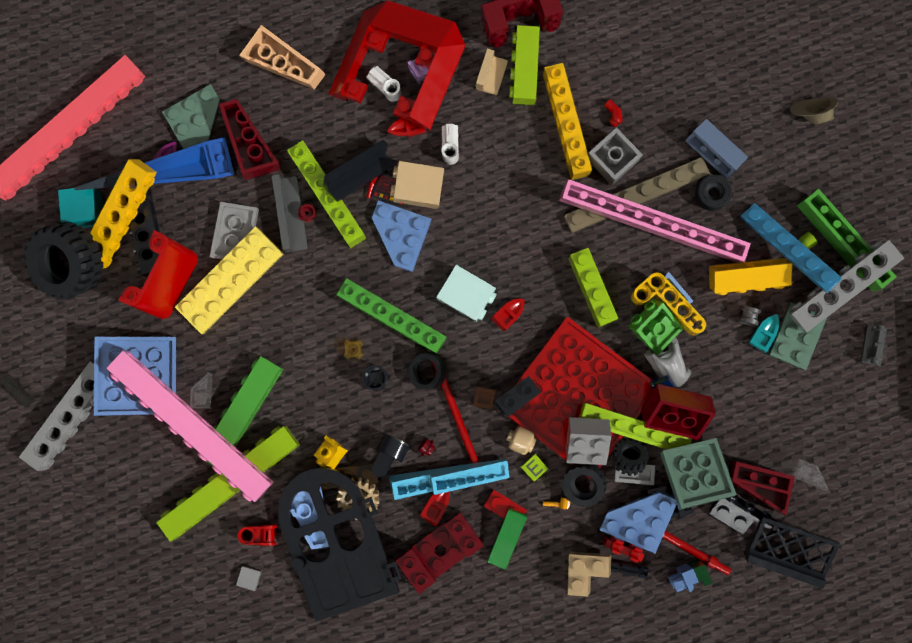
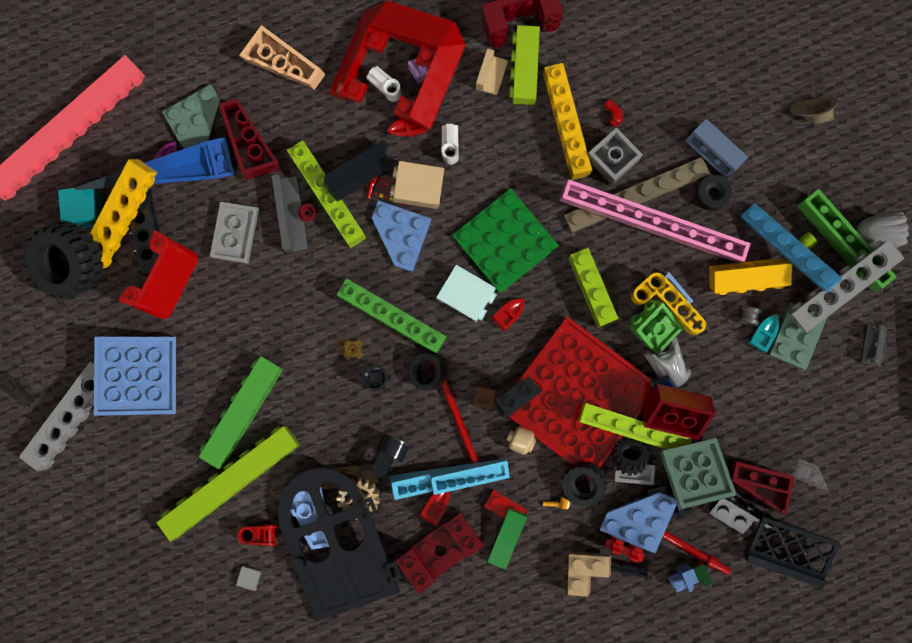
bright pink brick [106,351,274,502] -> none
light yellow plate [175,227,284,334] -> none
clear tile [190,373,212,409] -> none
yellow brick [314,435,348,469] -> none
dark red plate [418,438,435,456] -> none
lime tile [521,454,548,481] -> none
light grey brick [566,417,611,465] -> none
none -> green plate [452,189,559,294]
none -> light grey hair [856,212,909,248]

